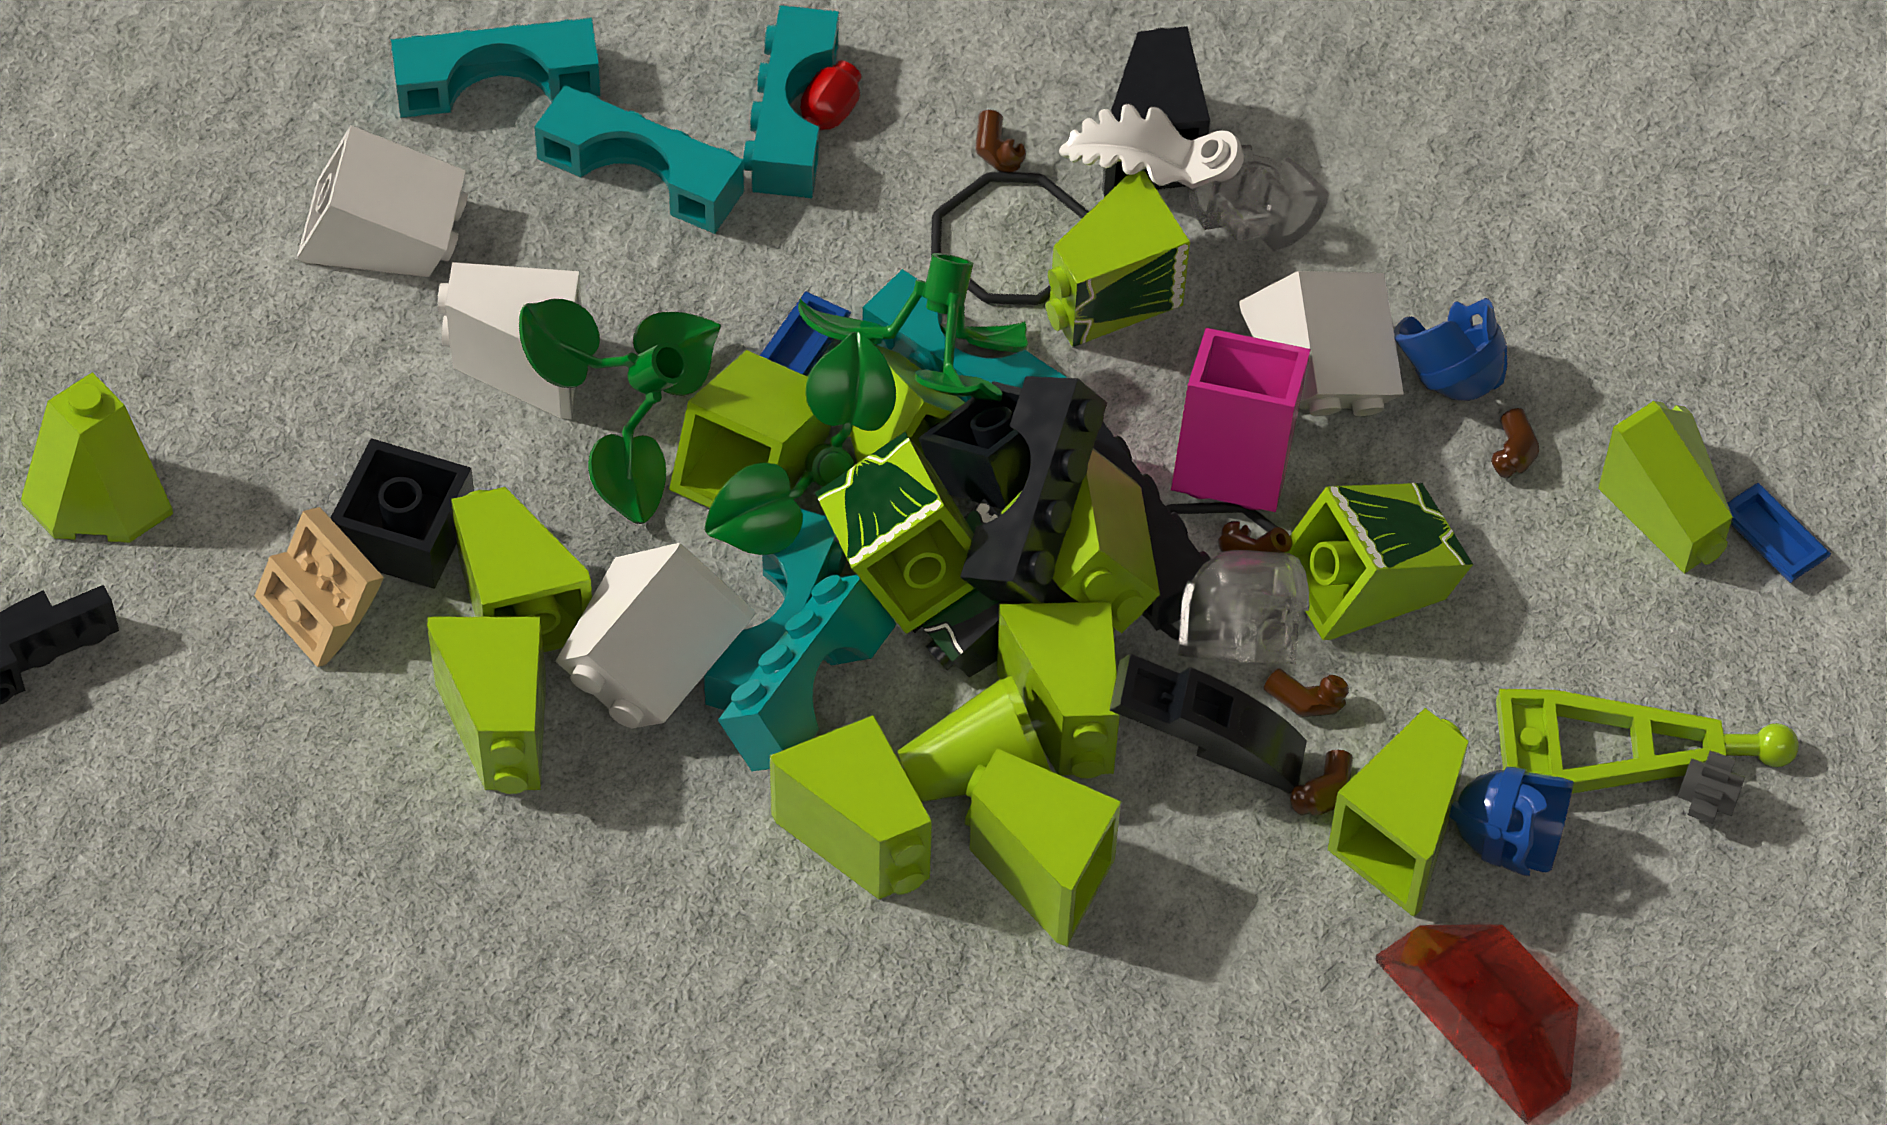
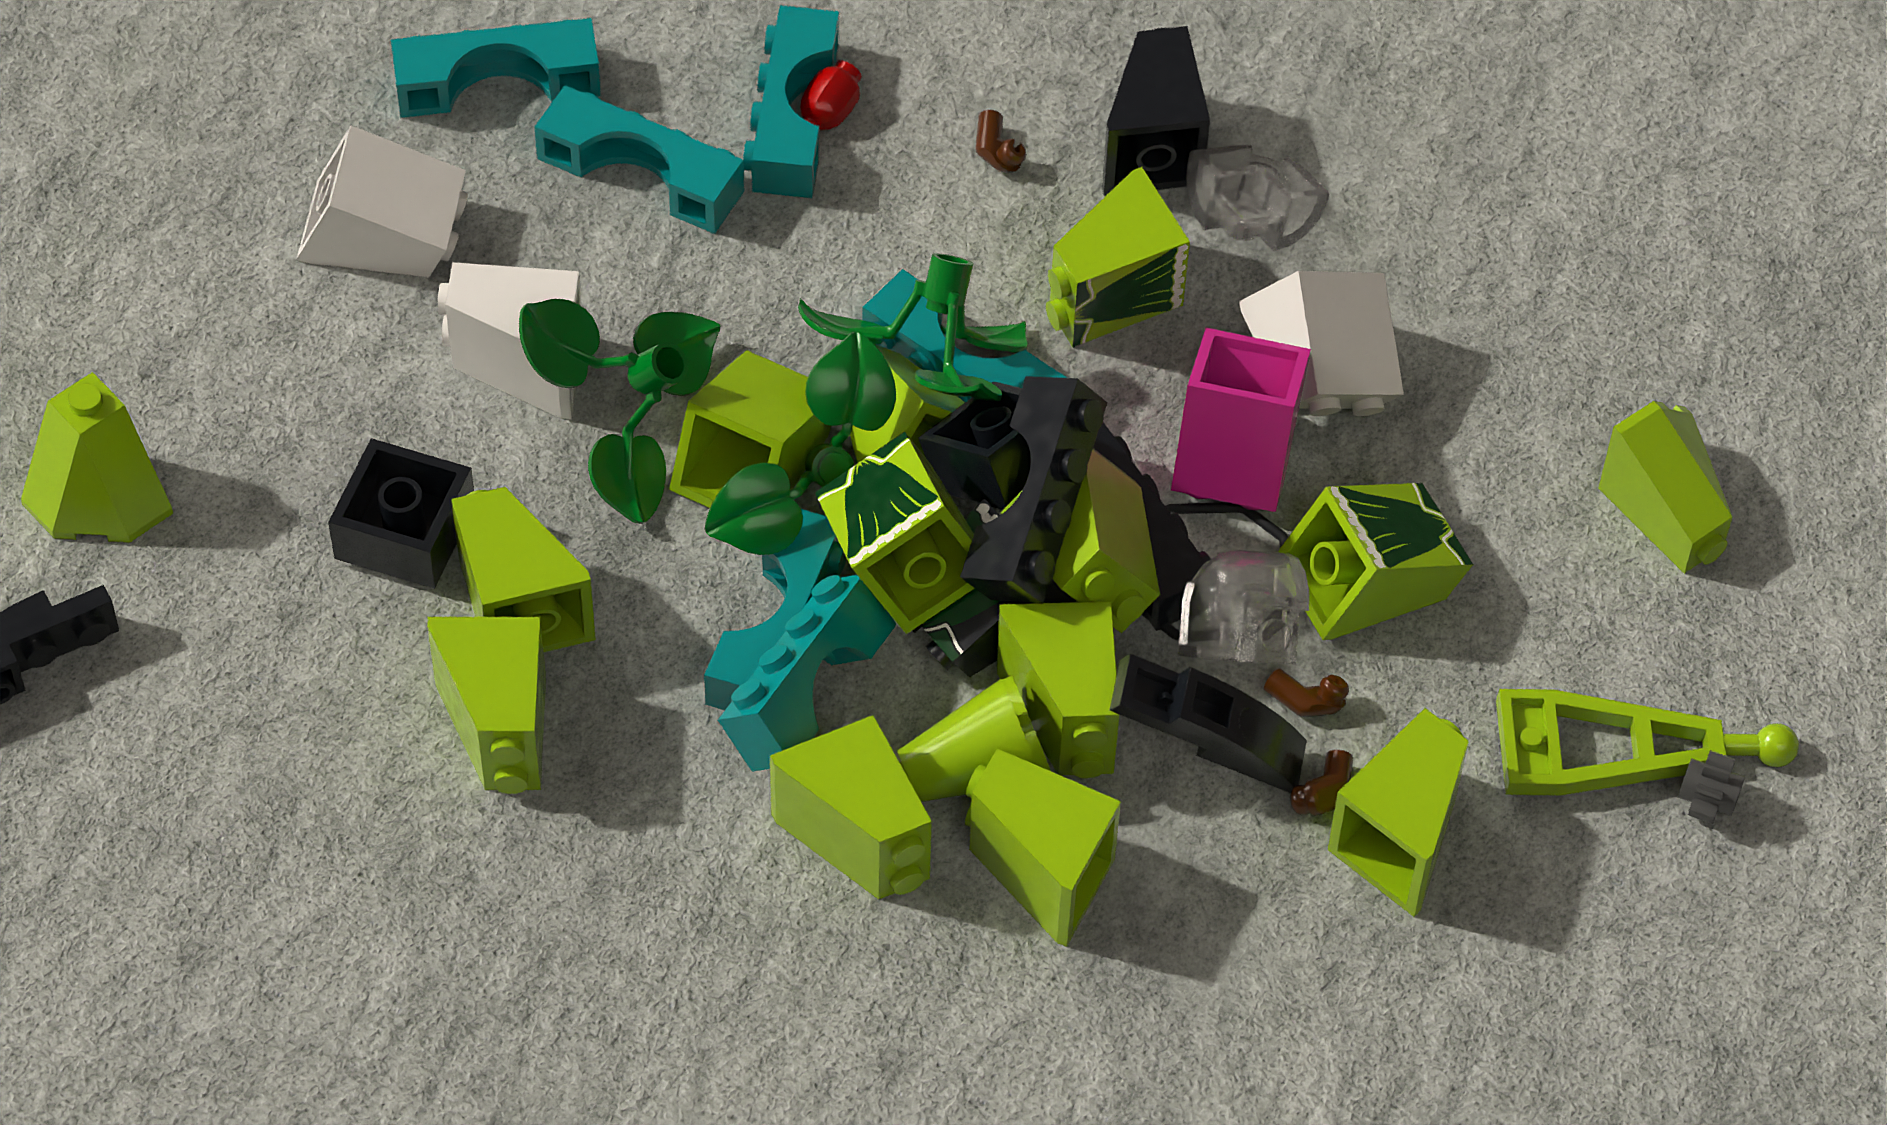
tan slope [254,507,384,667] -> none
white slope [555,543,756,729] -> none
blue tile [760,291,851,376] -> none
black piece [931,172,1089,305] -> none
white plant [1059,104,1244,189] -> none
reddish brown arm [1218,521,1292,568] -> none
clear red wedge [1375,924,1579,1124] -> none
blue helmet [1394,298,1507,401] -> none
blue helmet [1449,766,1574,876] -> none
reddish brown arm [1491,408,1539,478] -> none
blue tile [1727,483,1831,583] -> none

